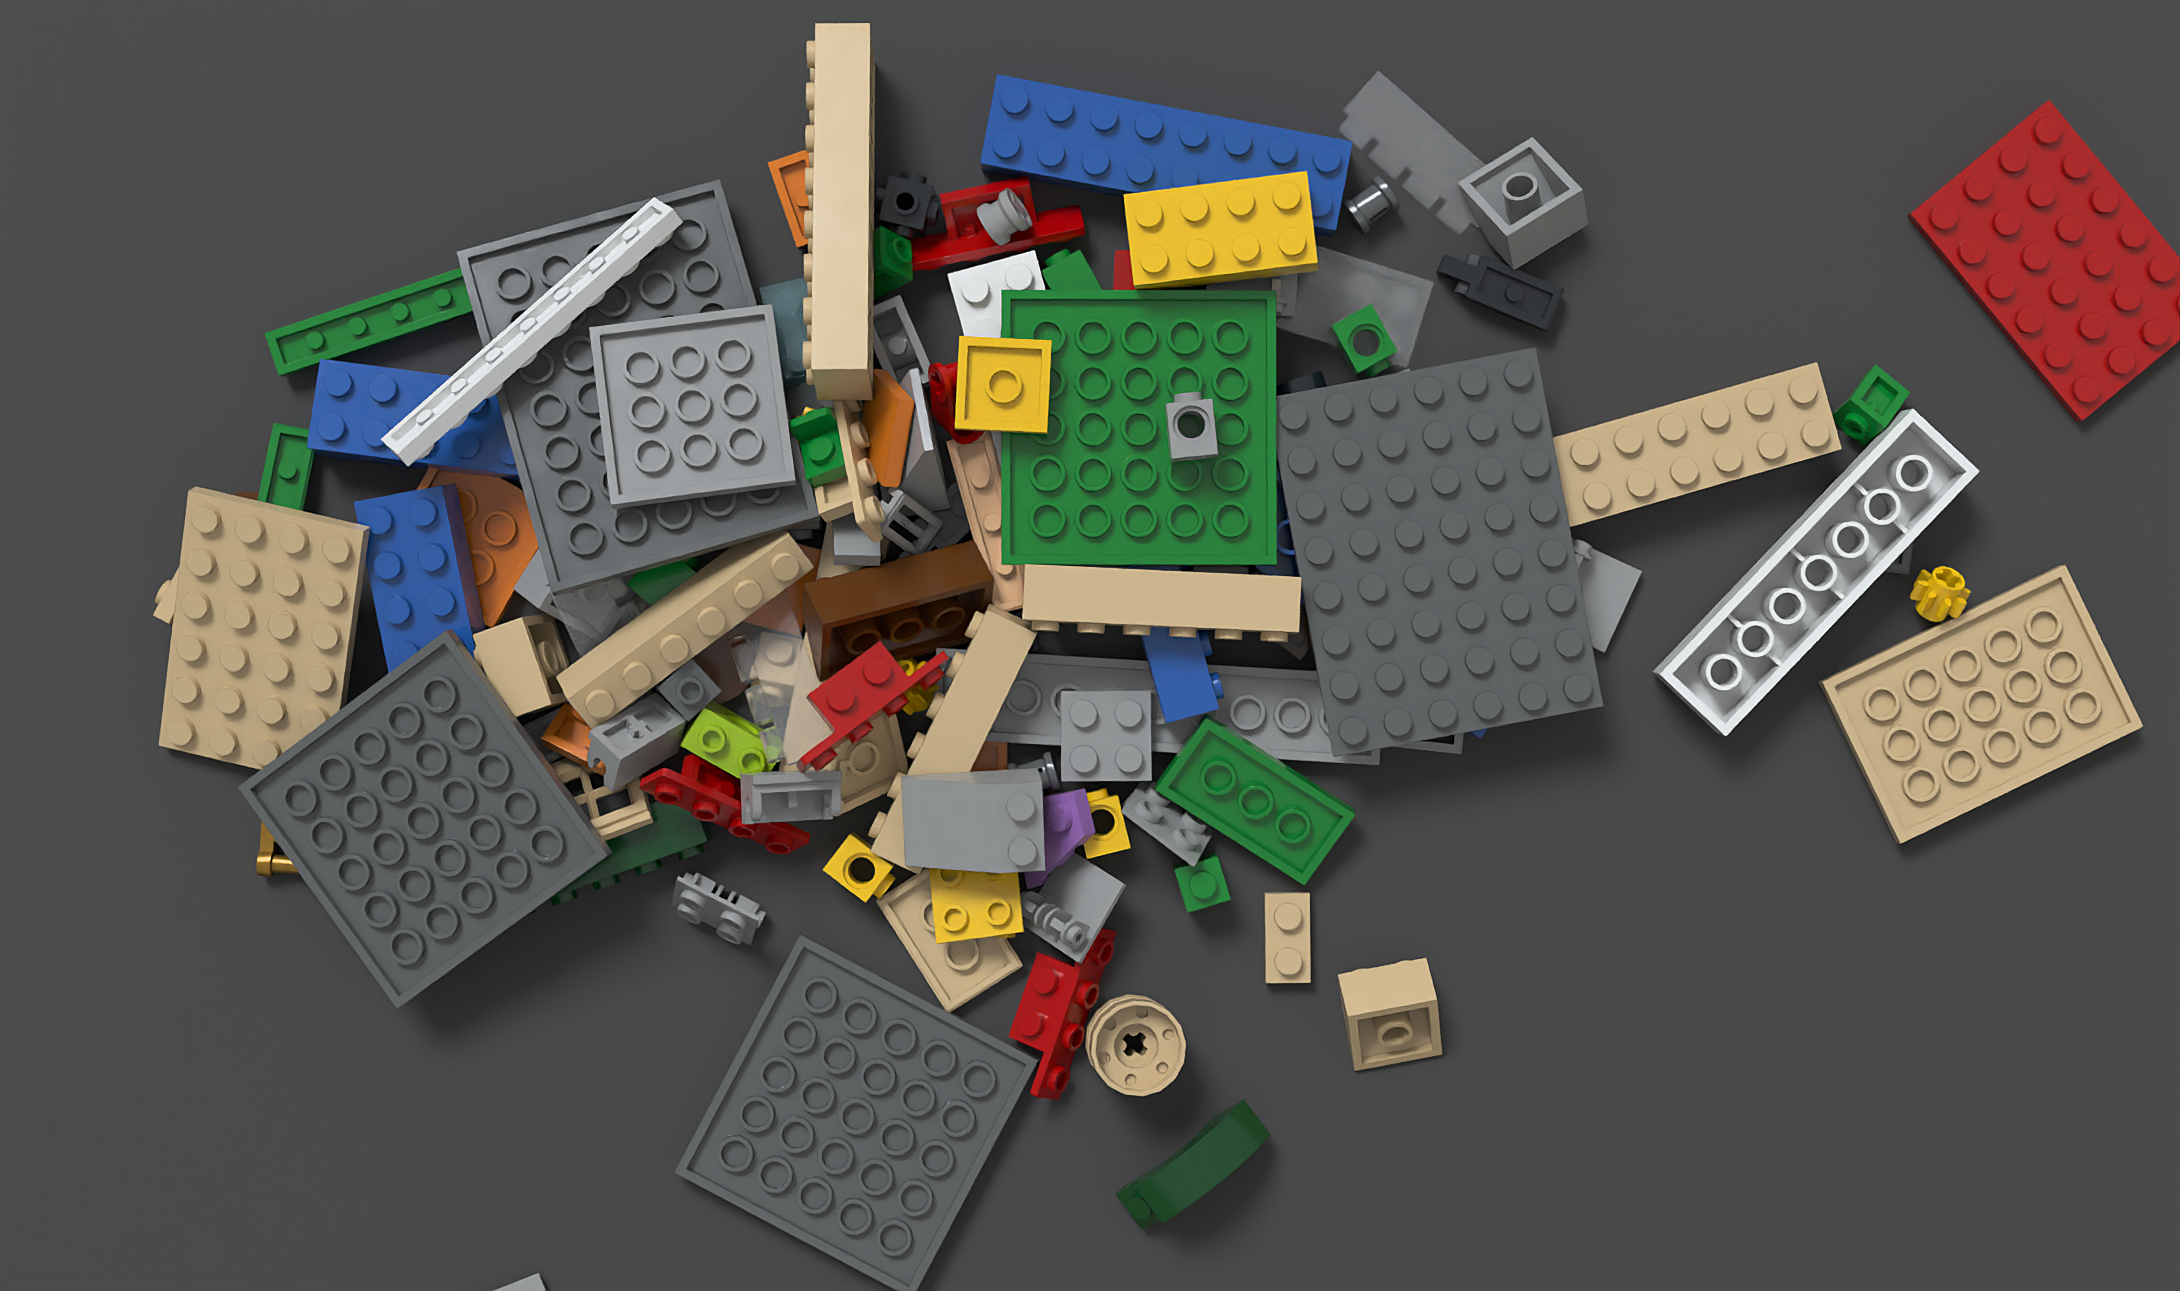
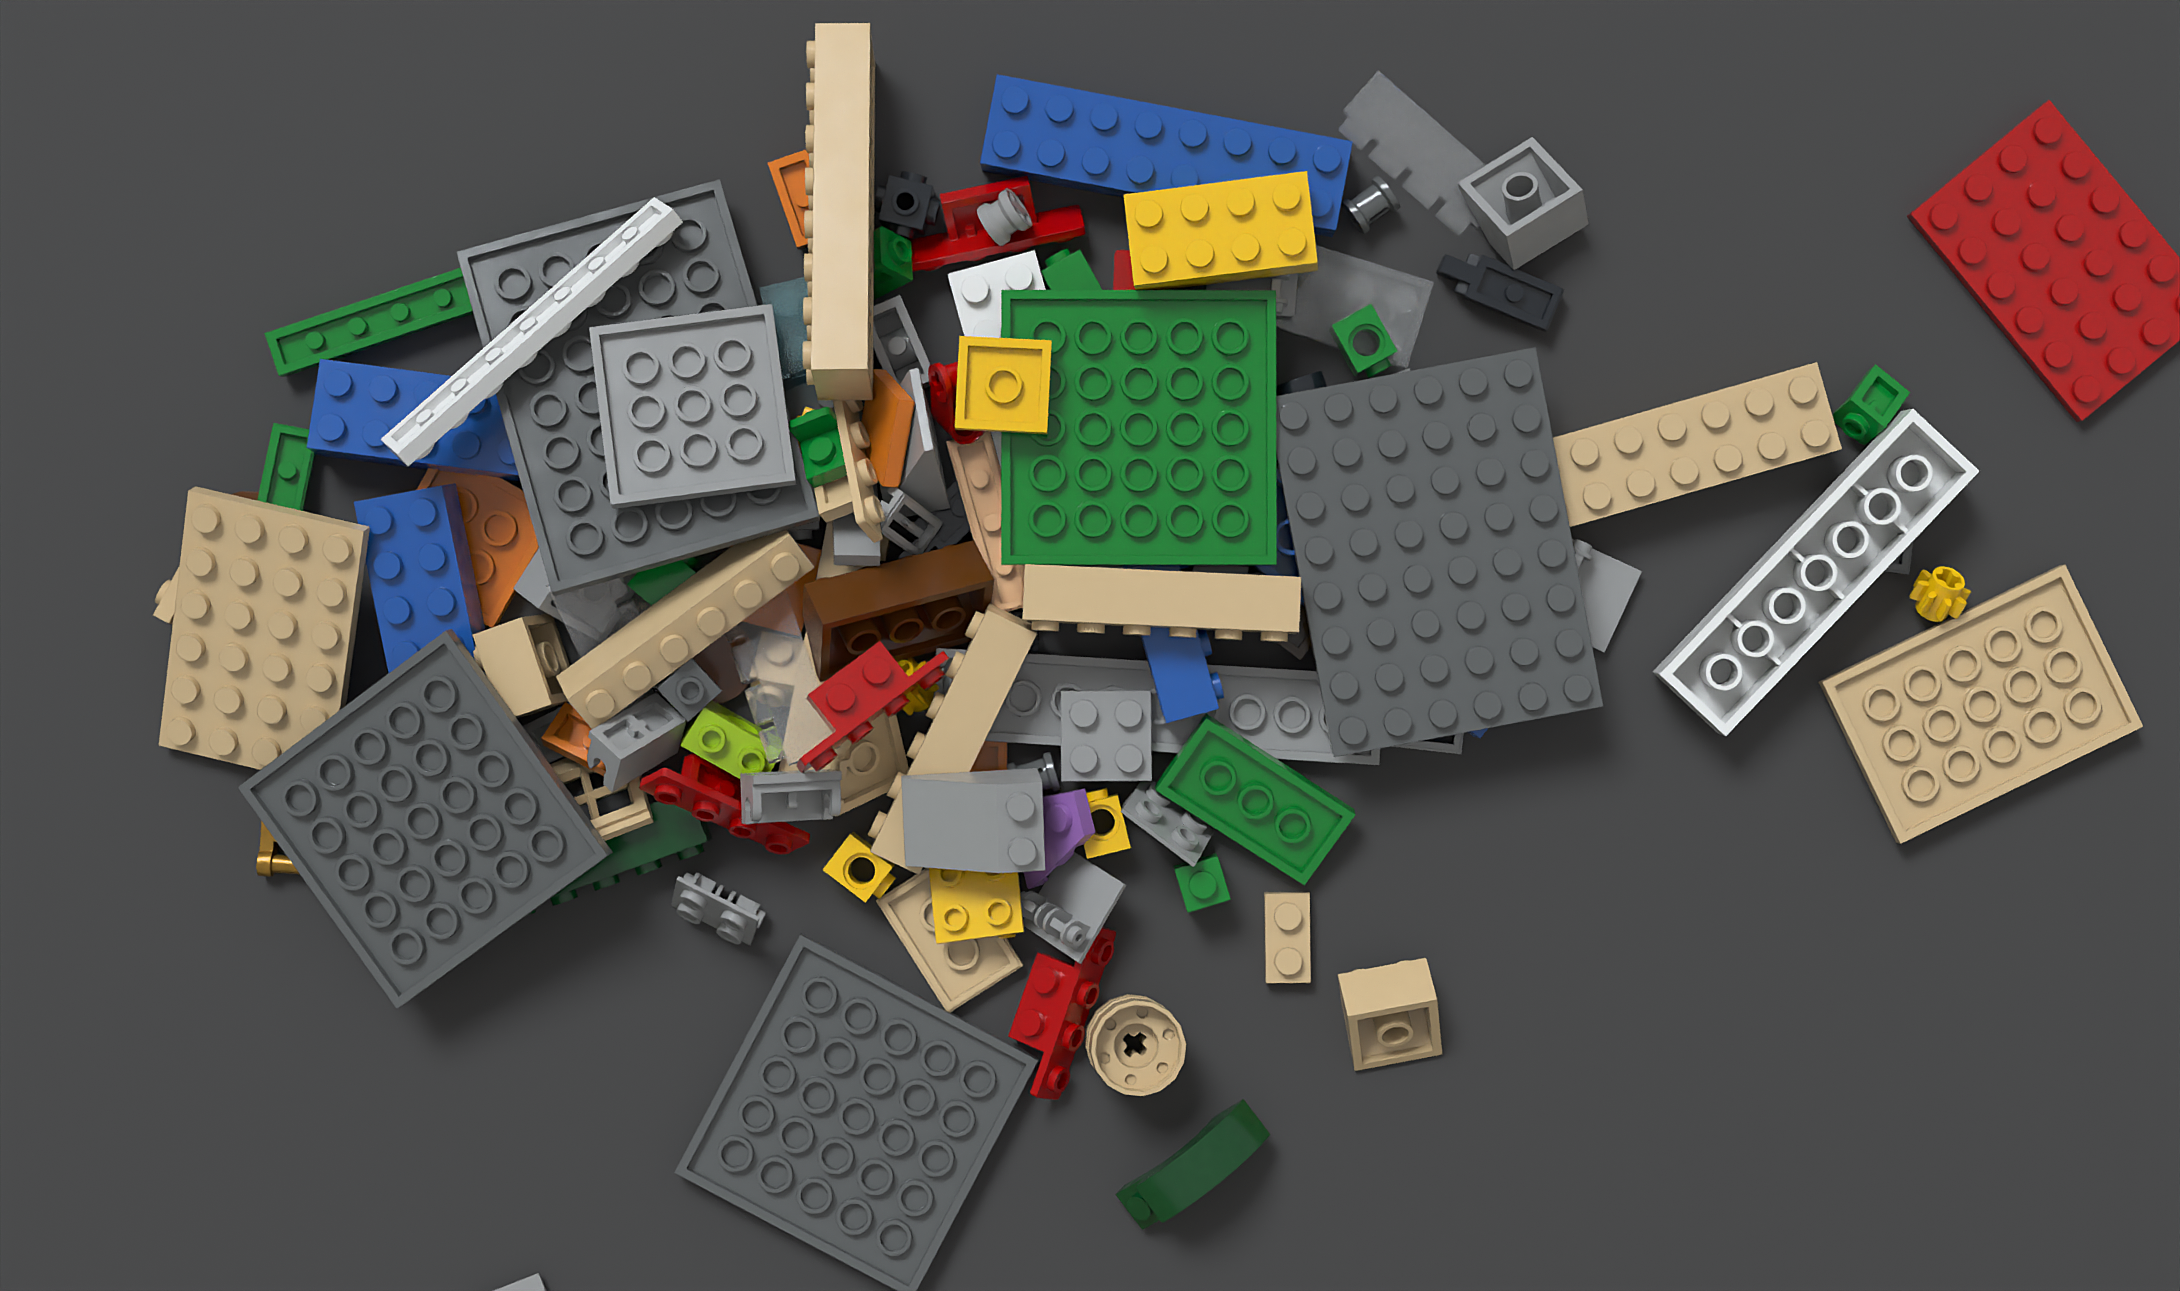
light grey brick [1164,392,1218,463] -> none

